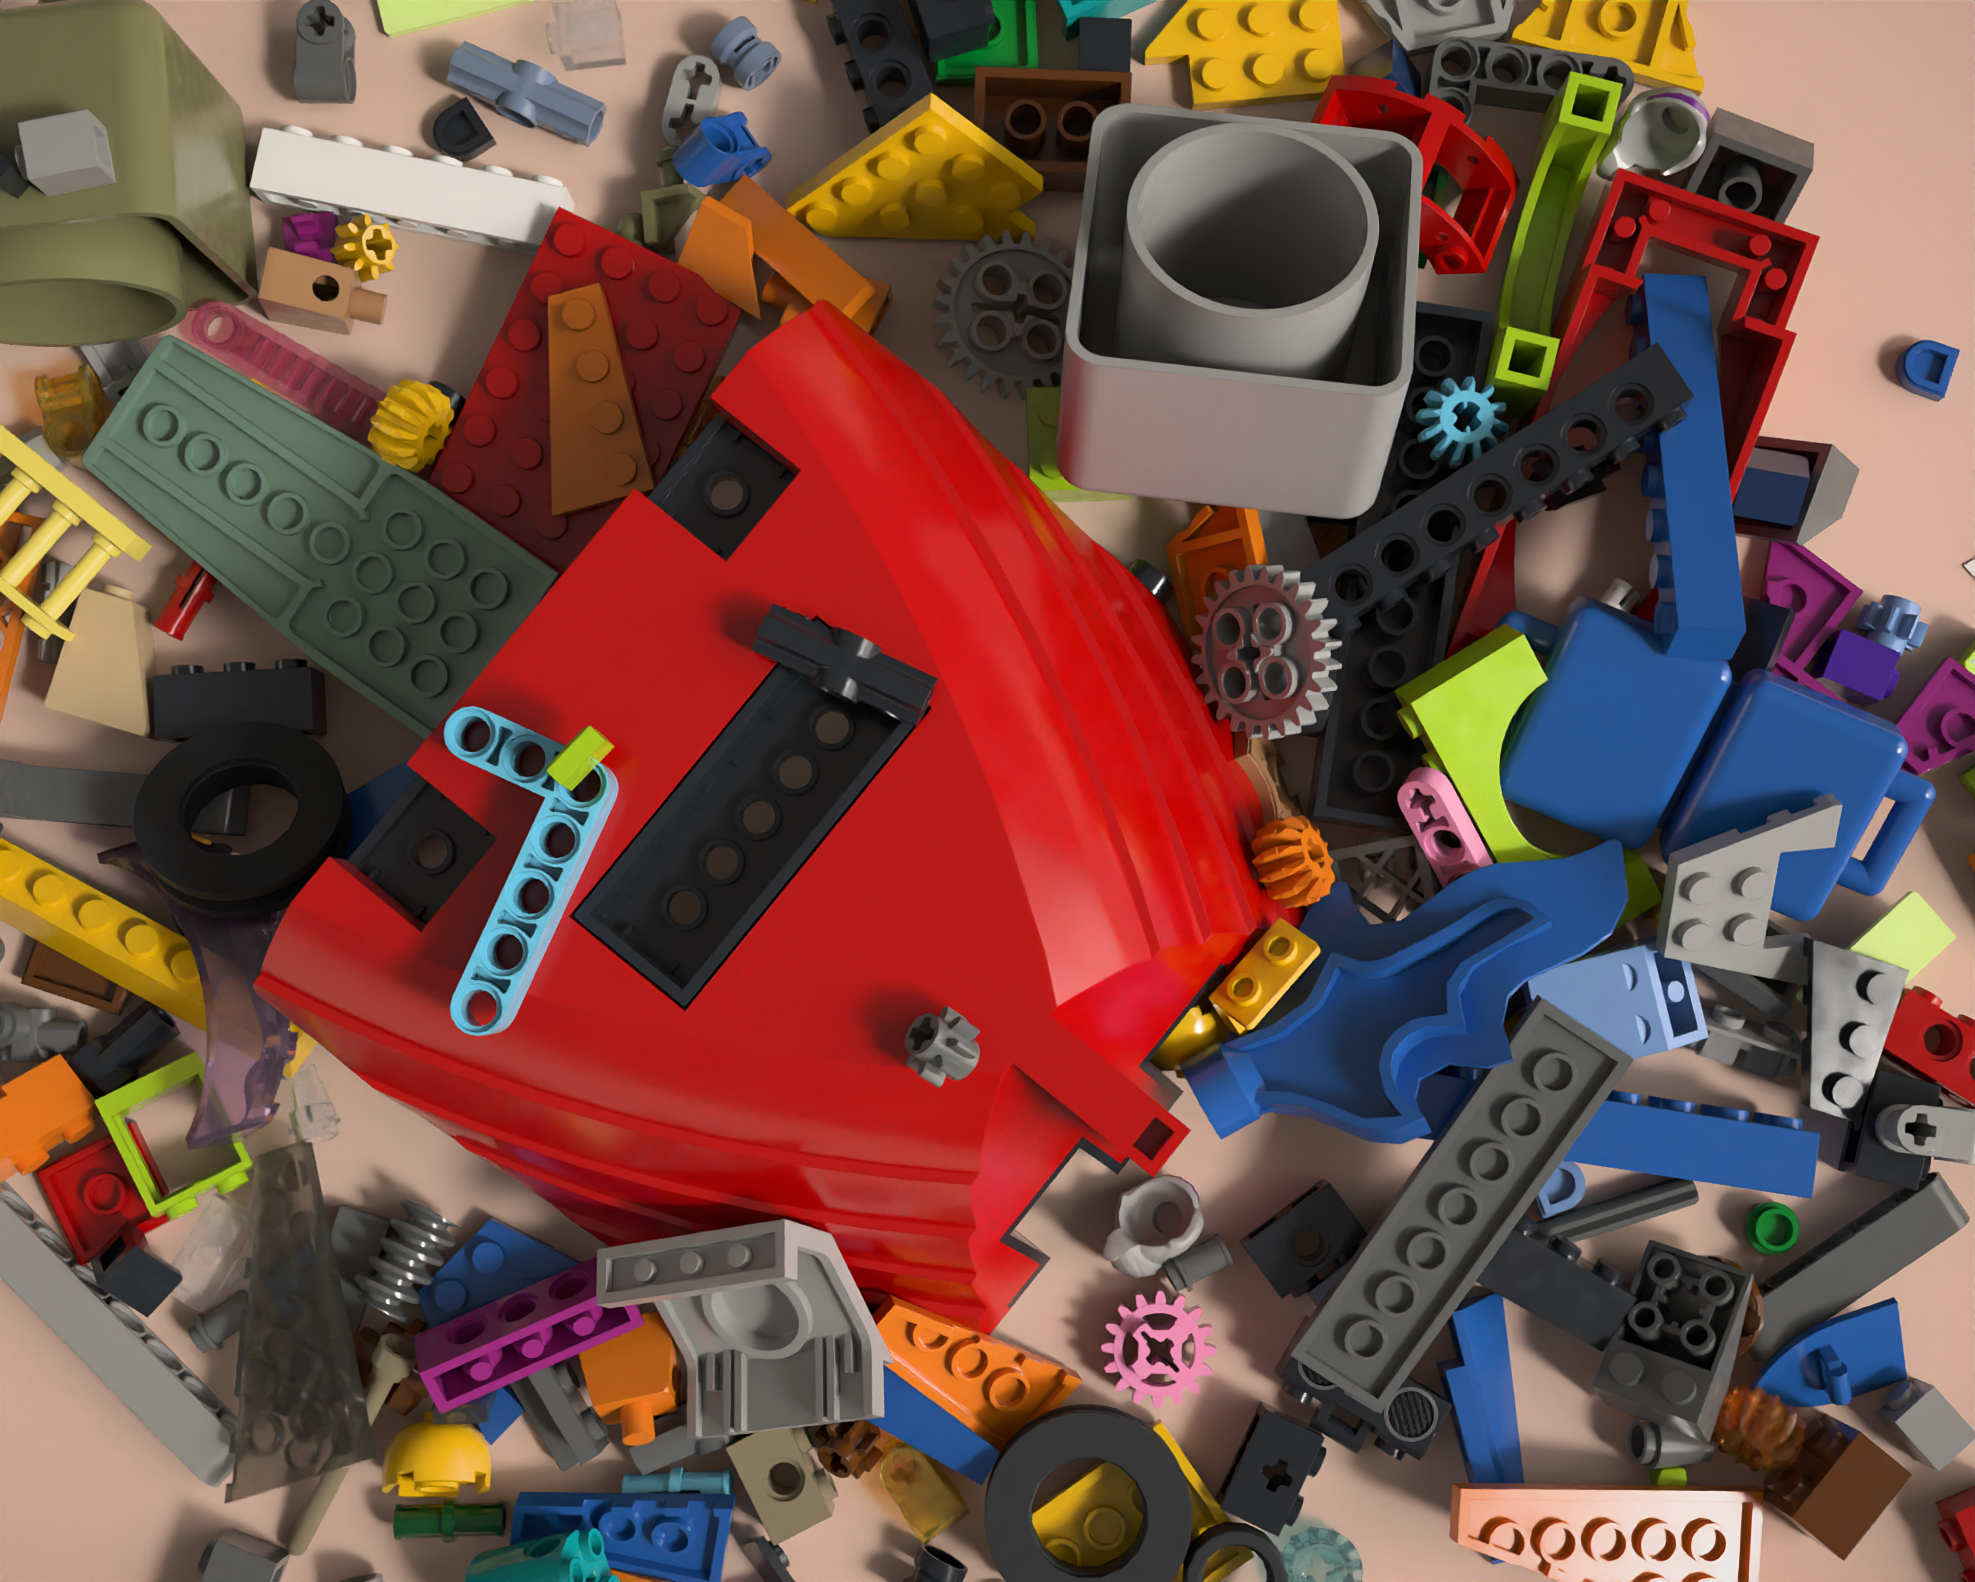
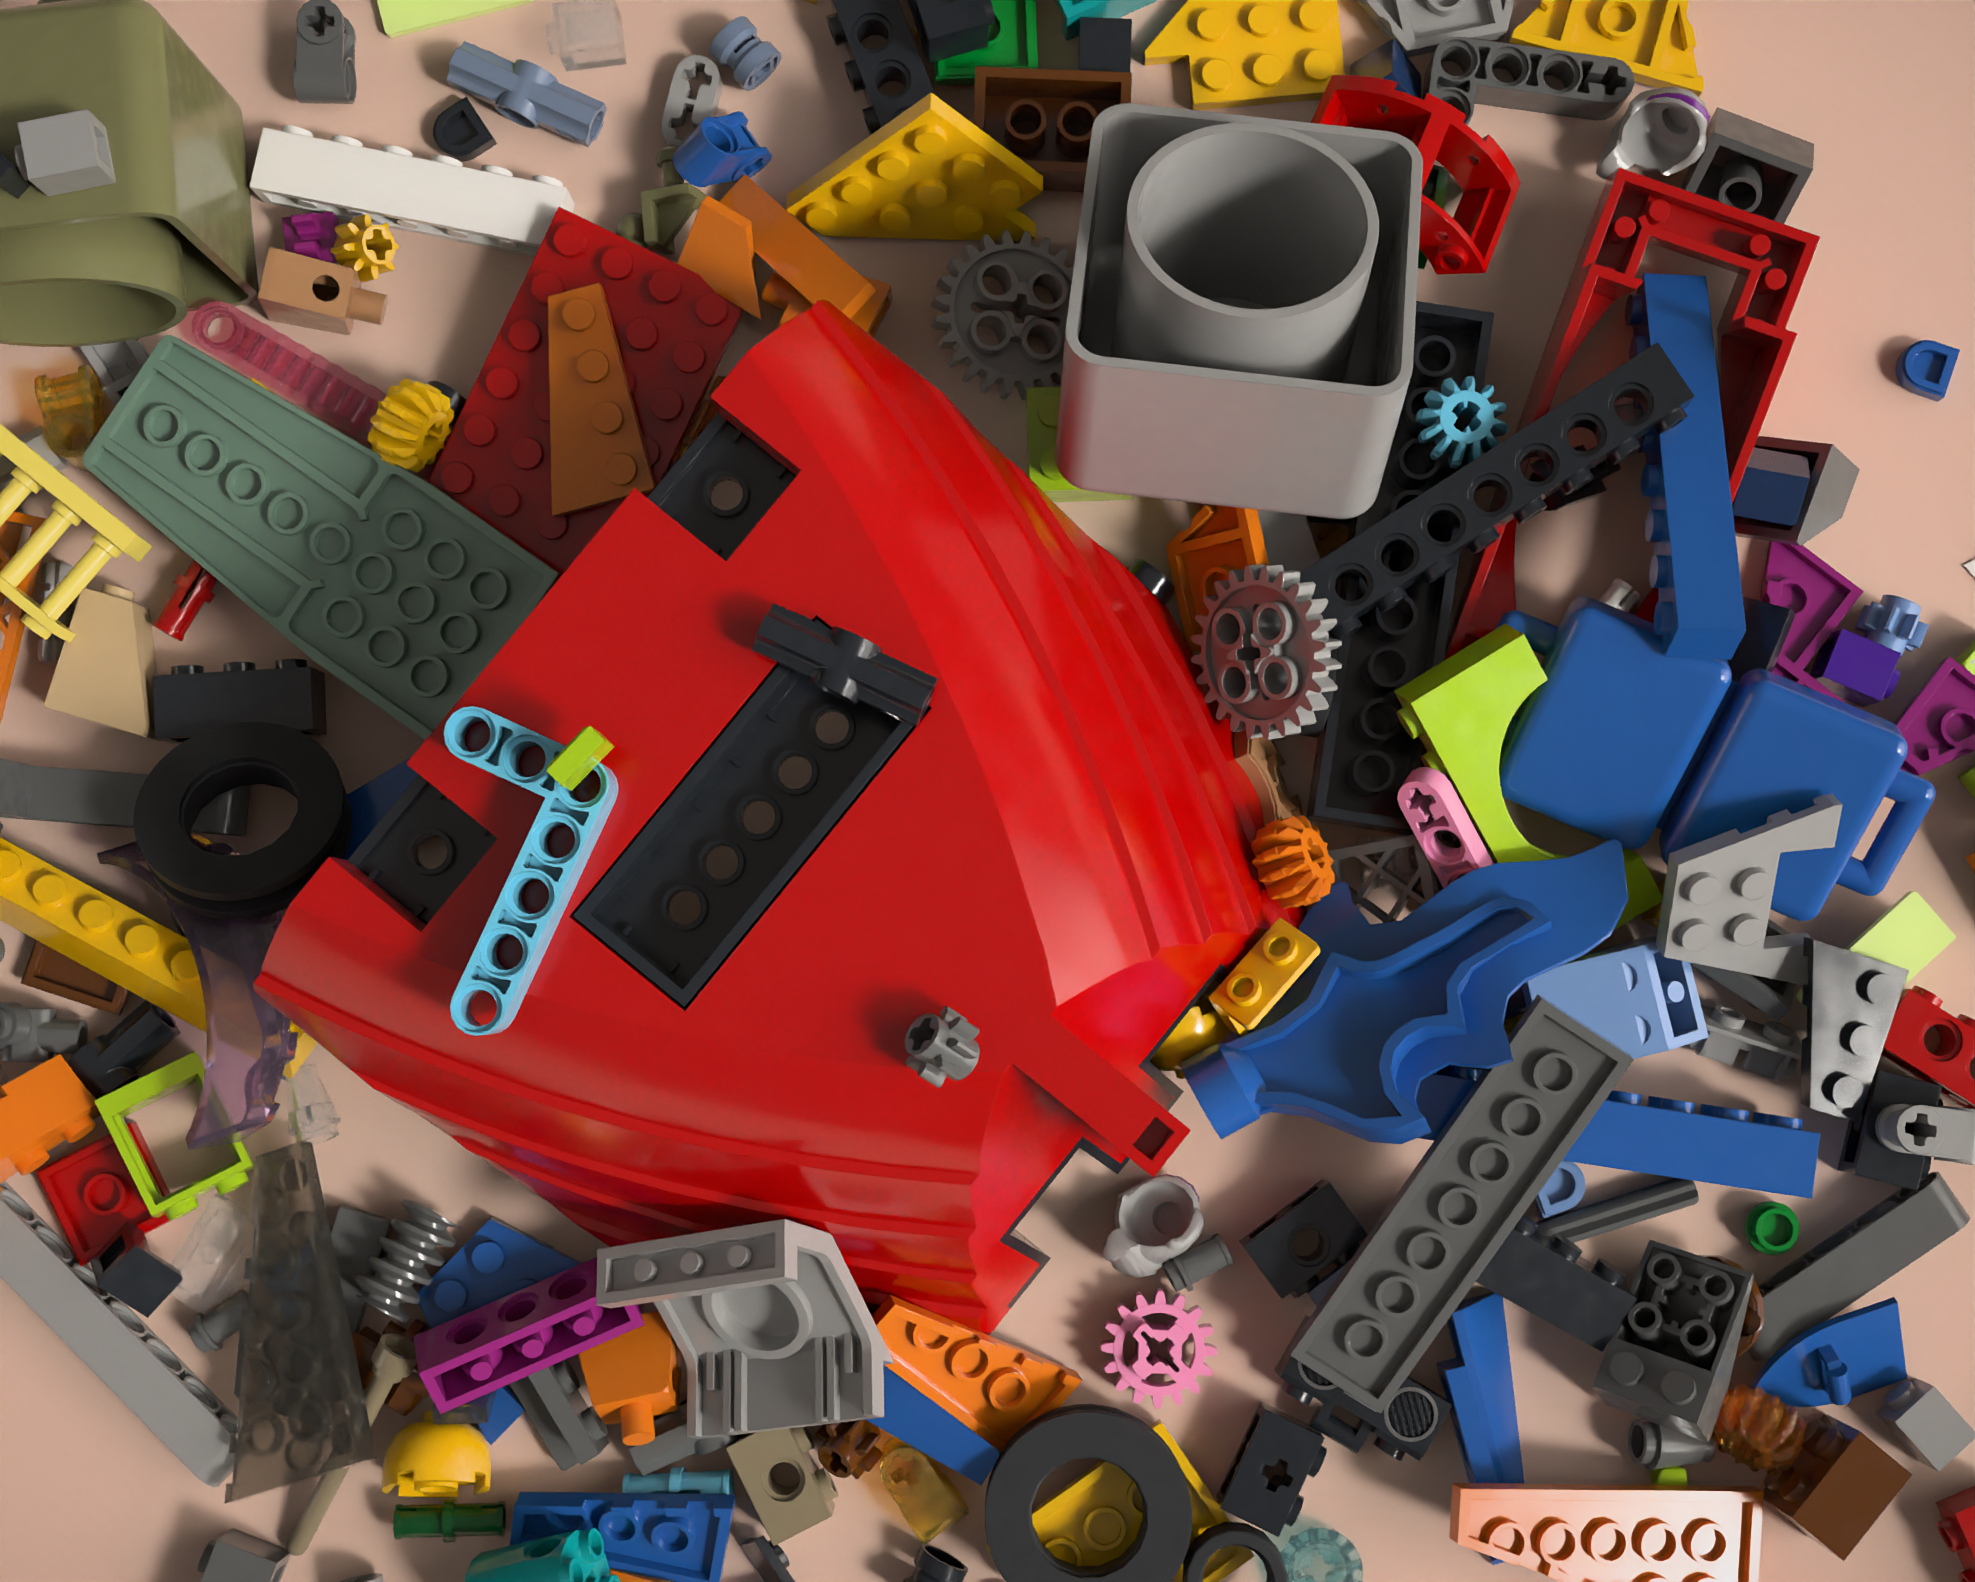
lime arch [1484,71,1623,420] -> none

